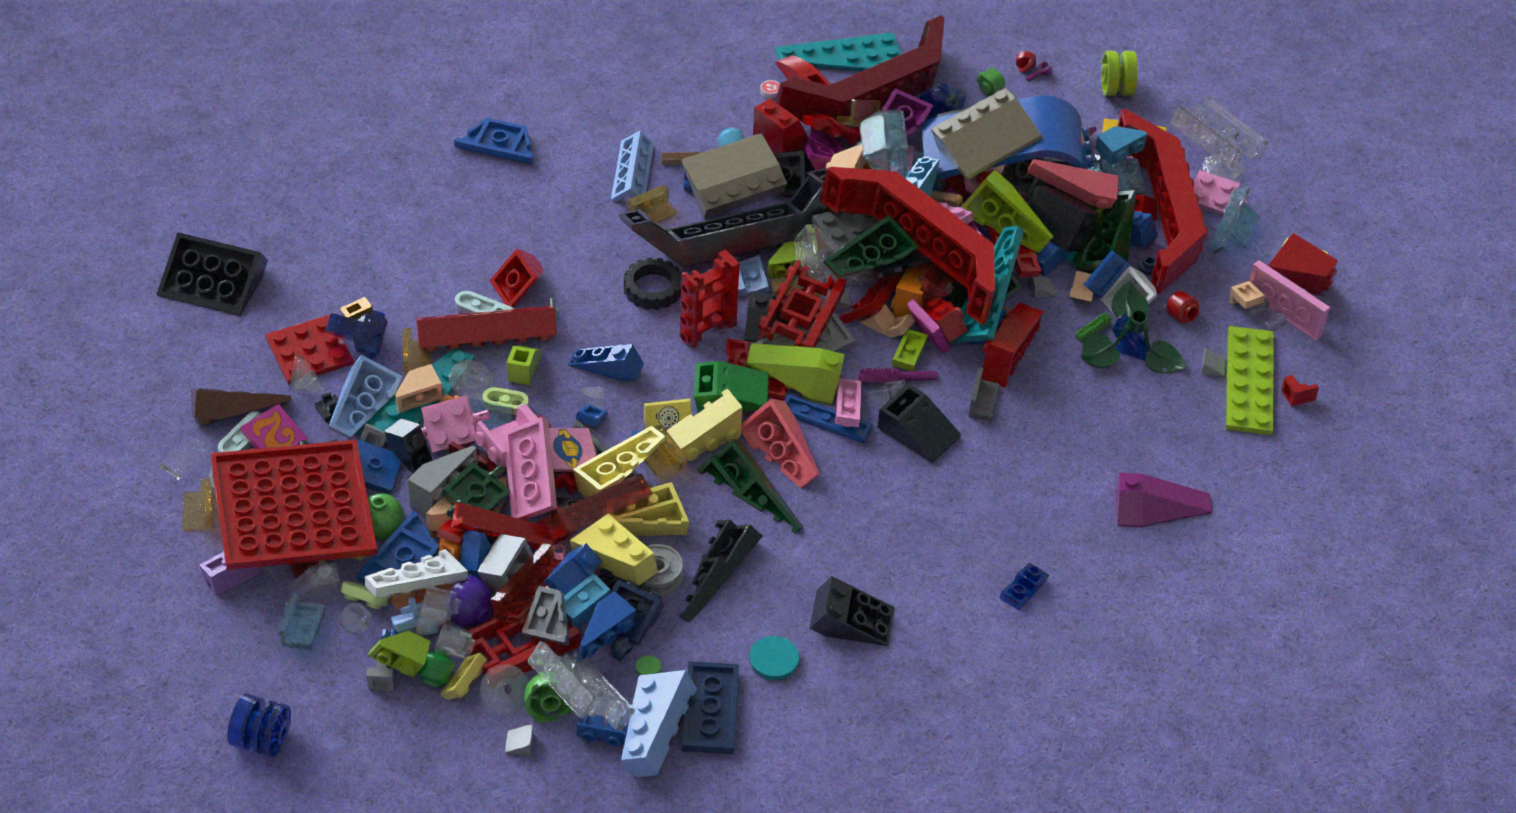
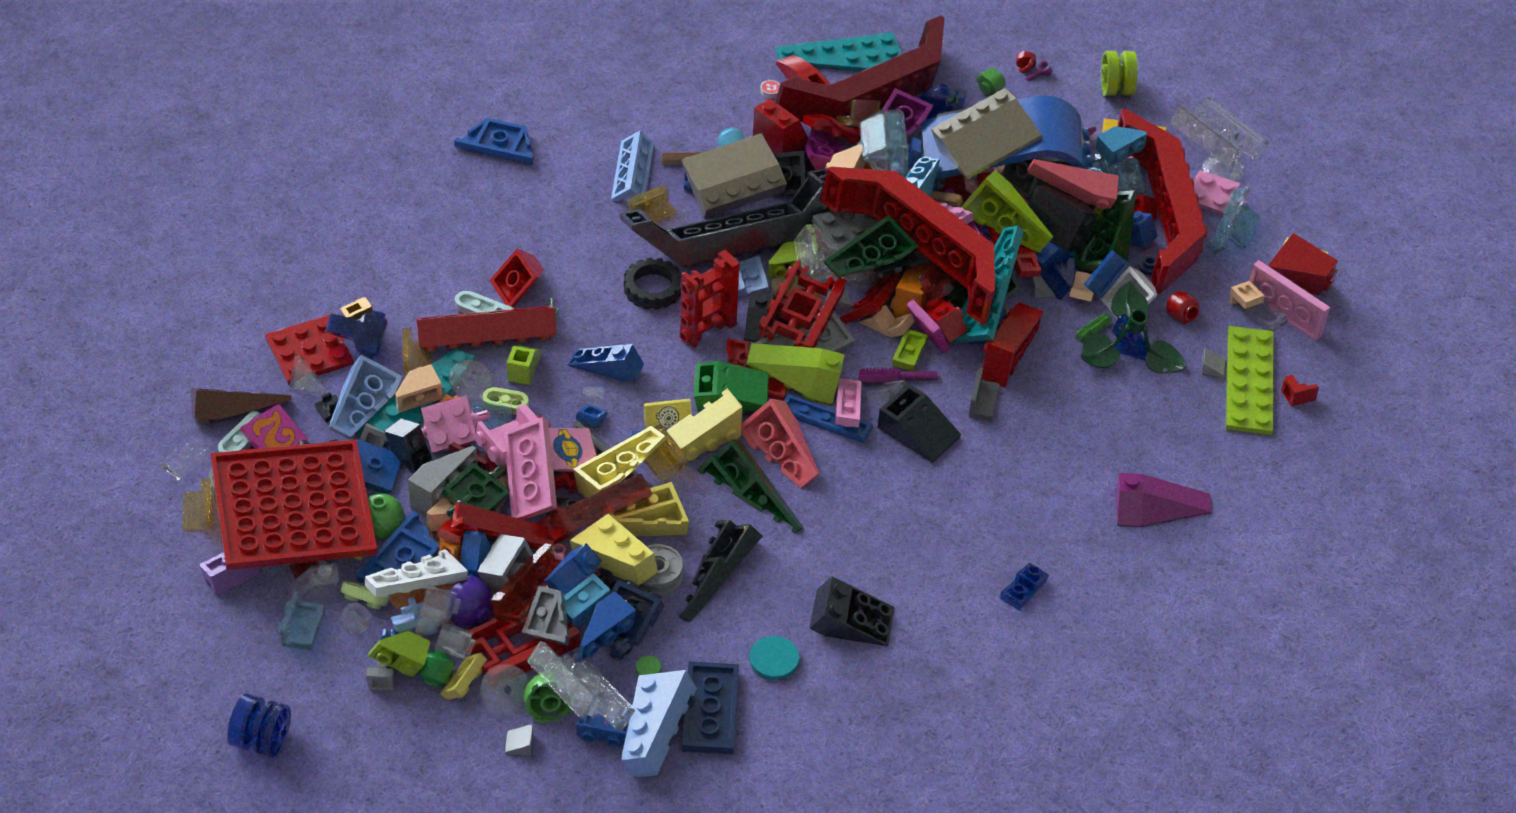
black slope [156,232,268,316] -> none
none -> blue plate [904,138,923,169]
none -> clear blue slope [1041,254,1076,300]

